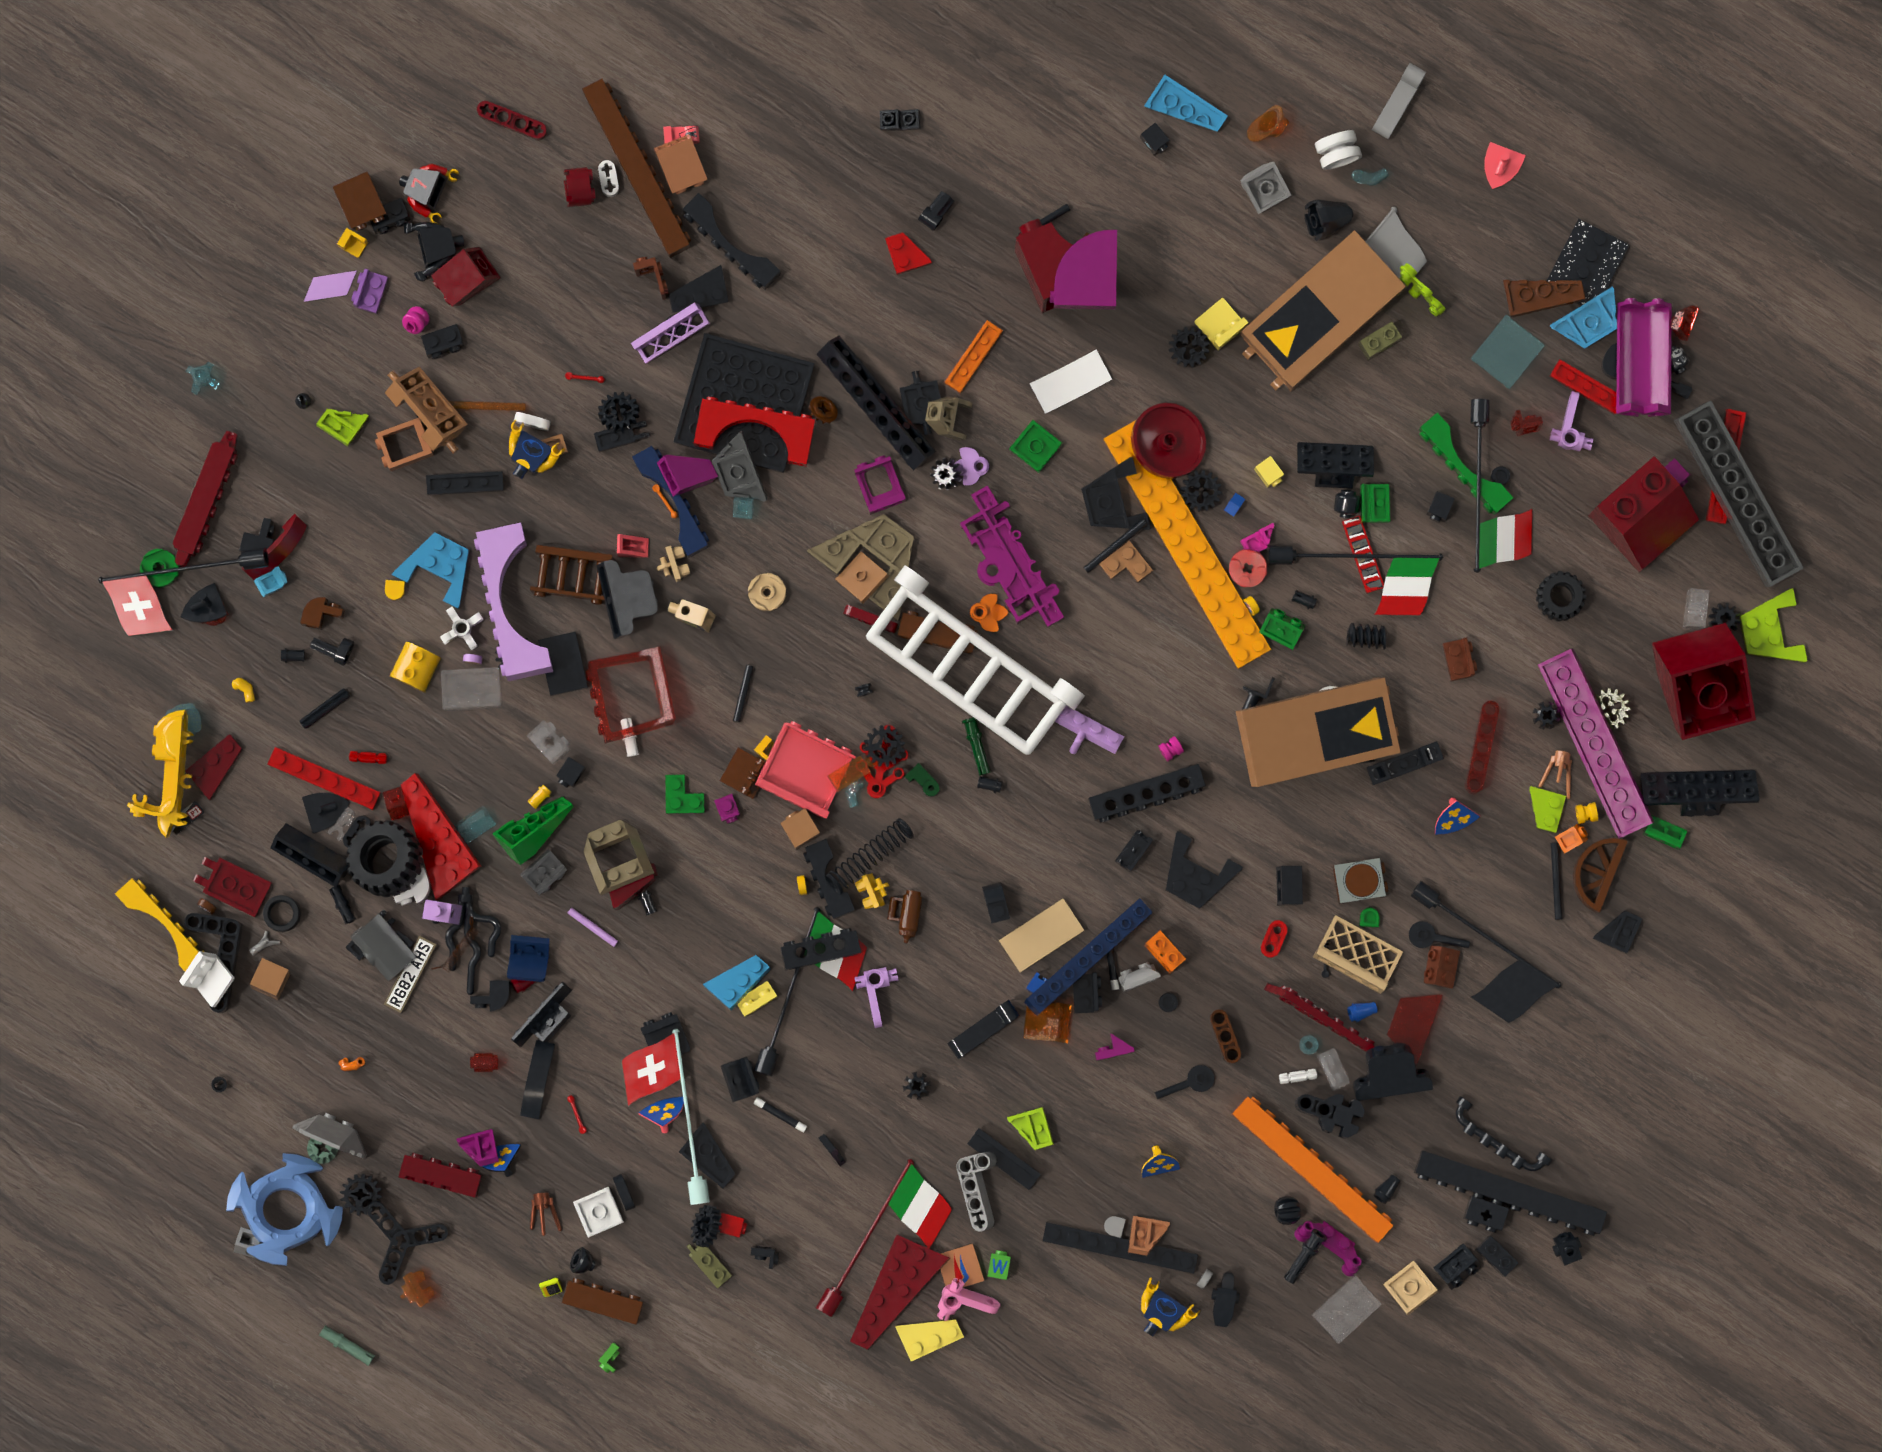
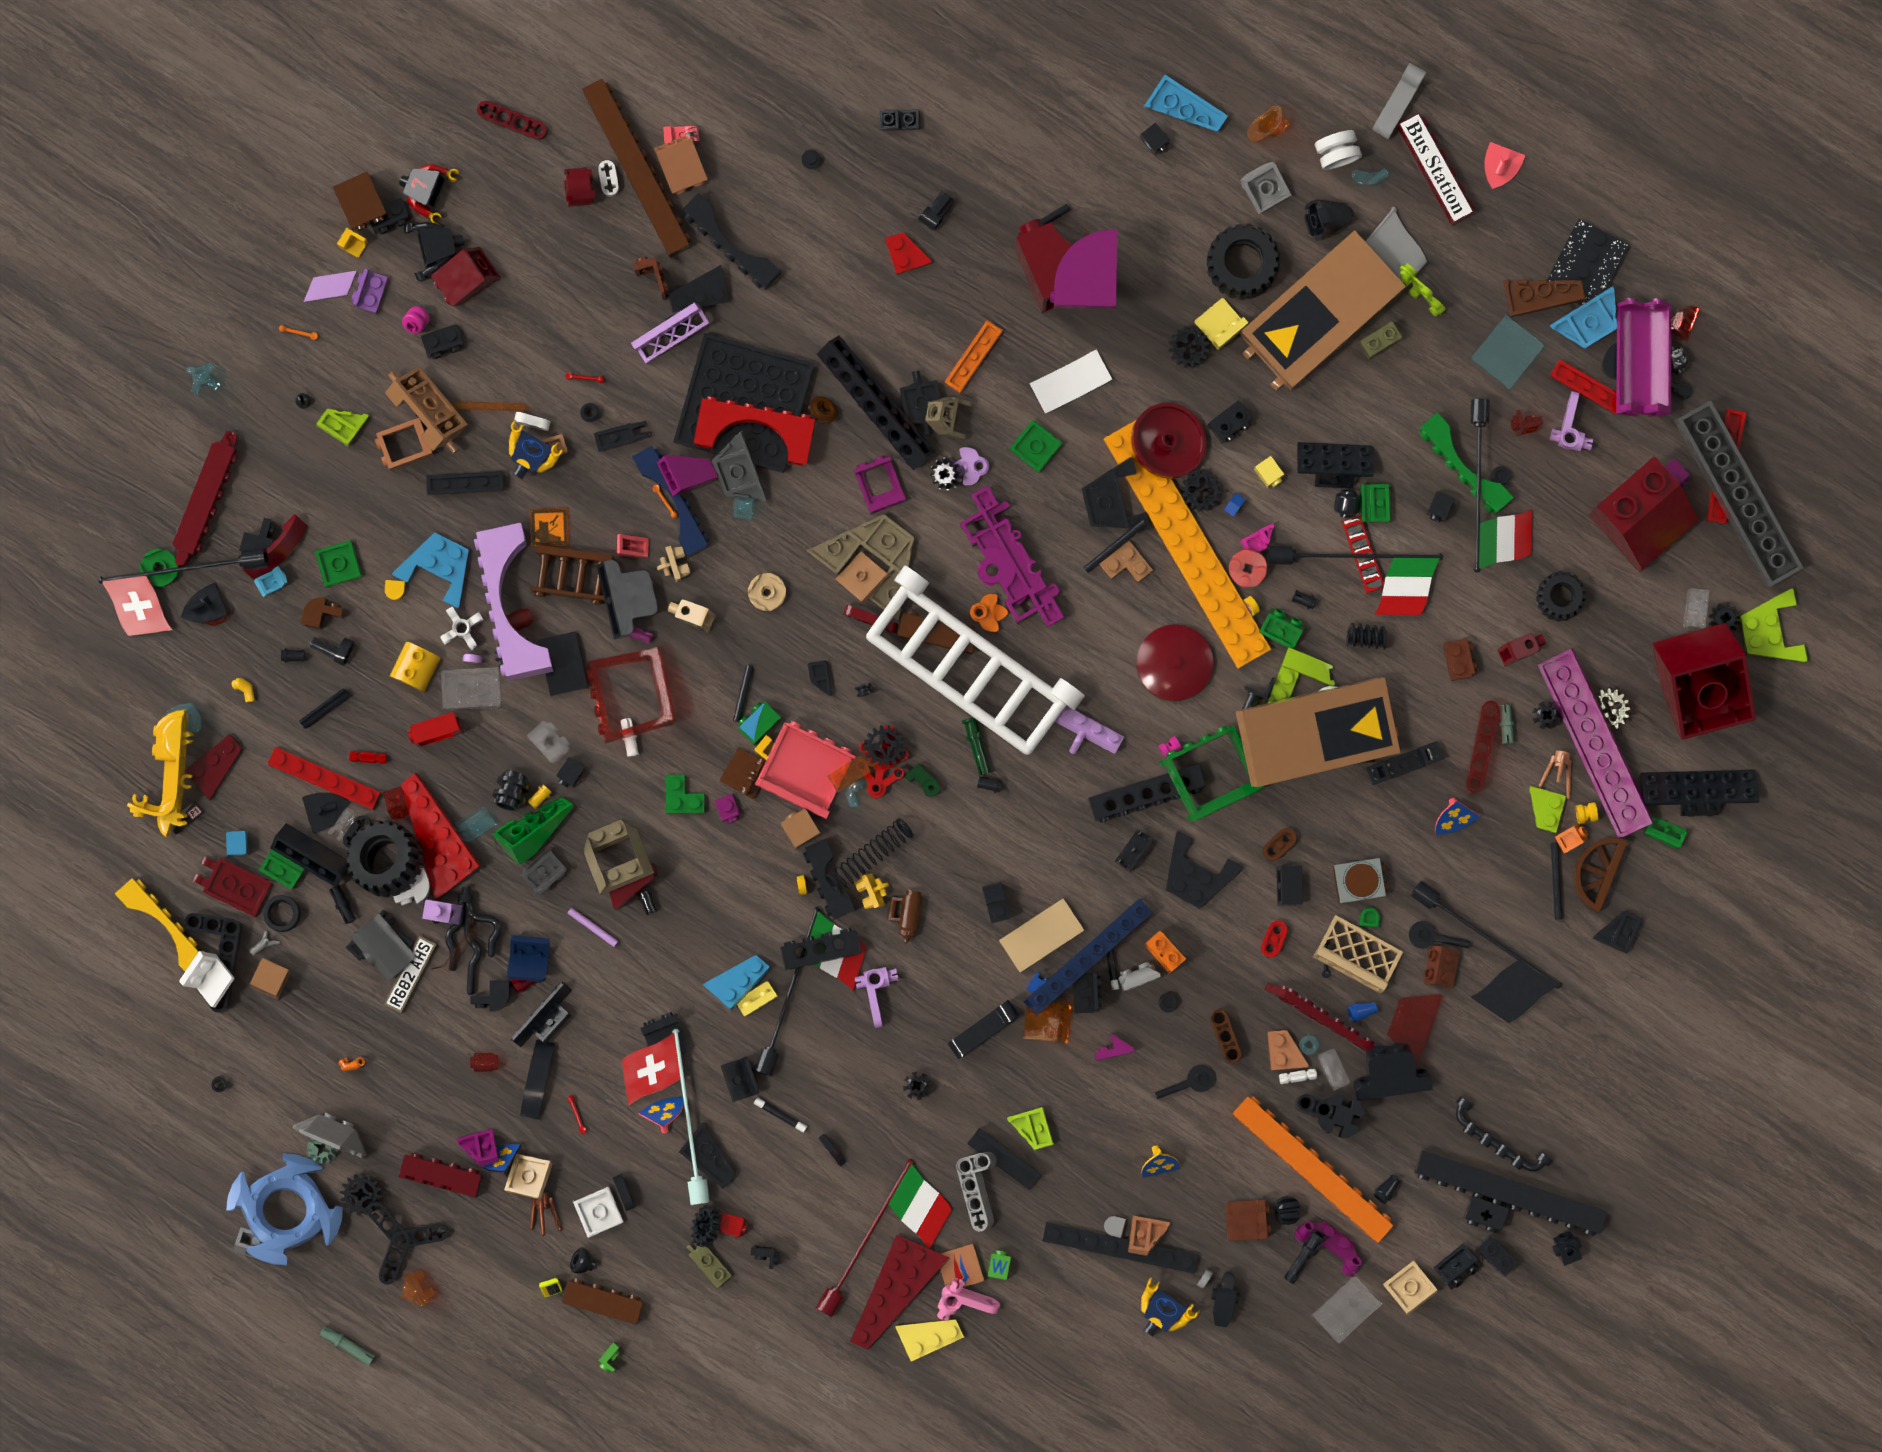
reddish brown tile [197,898,216,915] -> none
black gear [598,392,640,432] -> none
none -> dark azure panel [226,831,249,856]
none -> green plate [259,850,304,890]
none -> orange hinge [279,325,318,340]
none -> green tile [315,540,362,588]
none -> red window [408,712,463,747]
none -> black piece [492,770,530,811]
none -> tan hinge [504,1154,553,1200]
none -> clear red brick [506,608,534,632]
none -> clear orange piece [530,508,569,547]
none -> black plate [580,403,599,422]
none -> magenta axle [627,626,653,644]
none -> green brick [738,701,781,746]
none -> black plate [801,150,820,169]
none -> black tile [808,660,832,696]
none -> dark red dish [1136,624,1213,701]
none -> green window [1159,726,1264,823]
none -> black tyre [1206,224,1280,300]
none -> black brick [1208,400,1252,444]
none -> copper bracket [1225,1200,1271,1241]
none -> reddish brown plate [1263,828,1296,861]
none -> lime wedge [1267,648,1335,703]
none -> nougat wing [1267,1030,1308,1071]
none -> brick [1397,113,1474,226]
none -> dark red torso [1497,633,1546,667]
none -> sand green pin [1499,704,1514,744]

